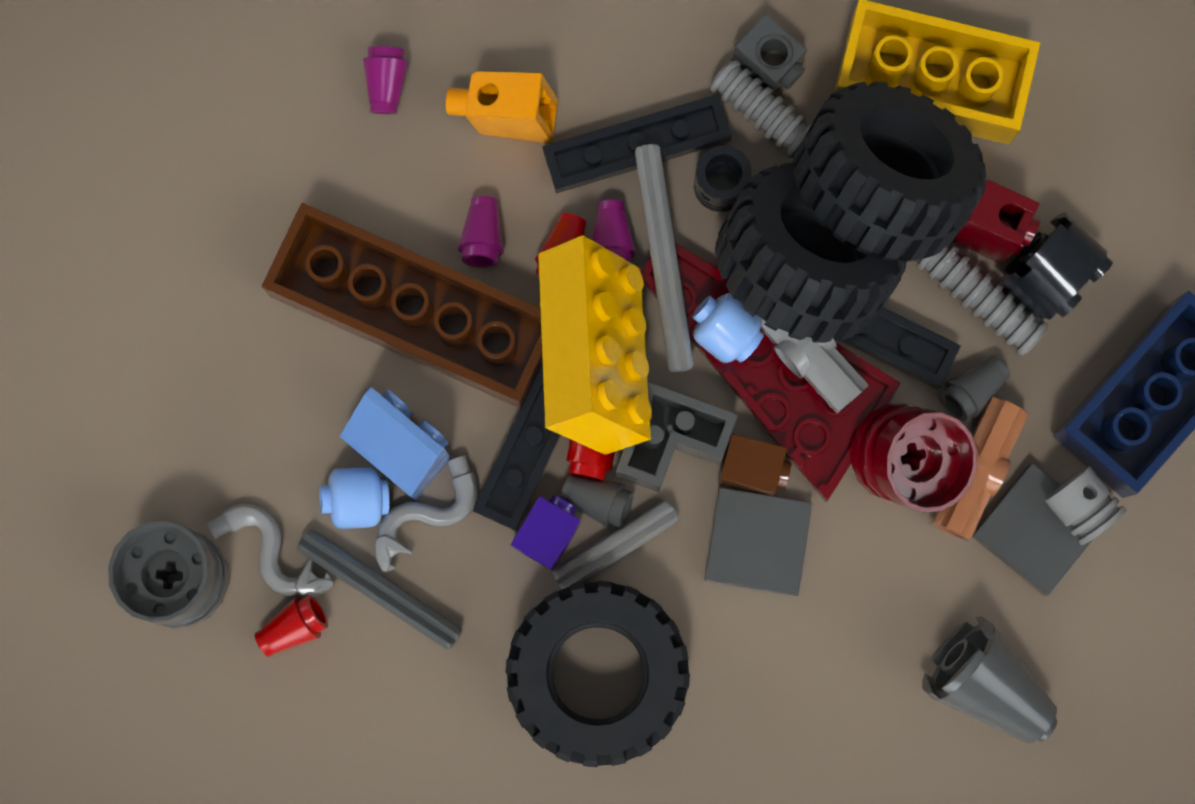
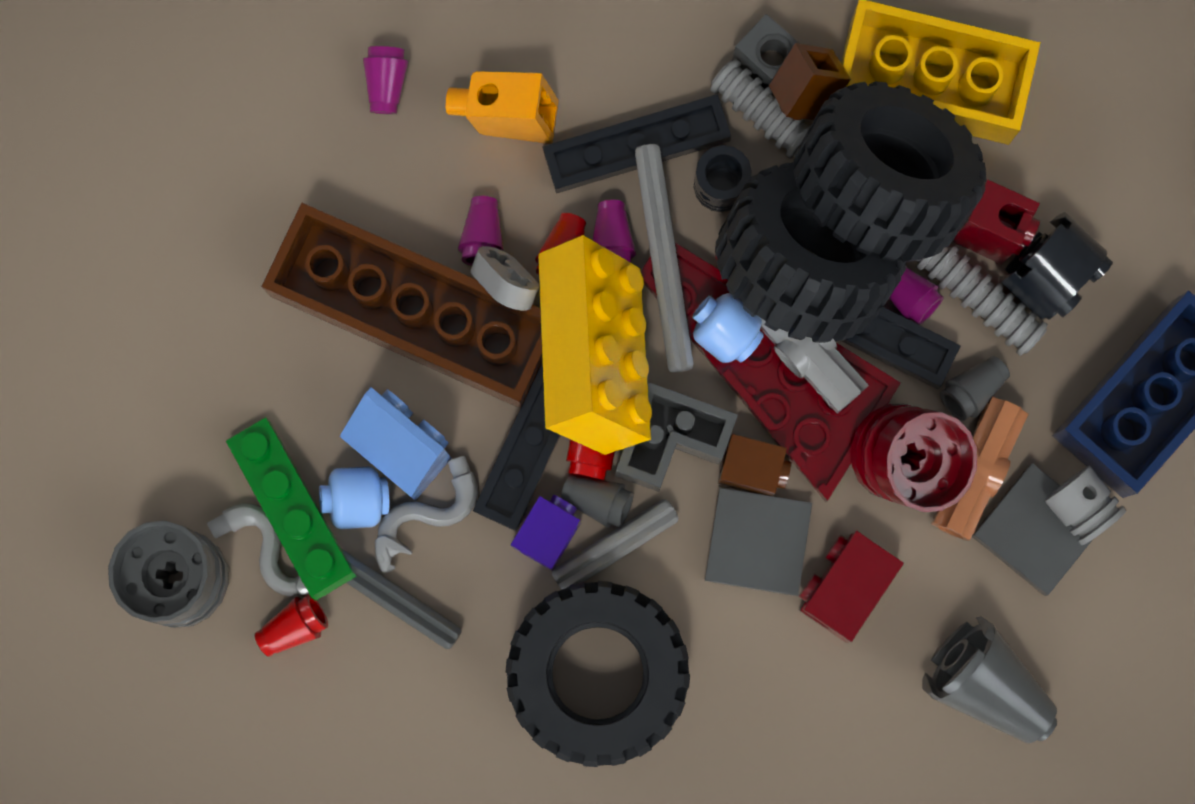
none -> green plate [226,417,357,601]
none -> light grey beam [470,246,539,311]
none -> reddish brown brick [769,43,851,121]
none -> dark red brick [799,531,904,643]
none -> magenta cone [889,267,944,325]

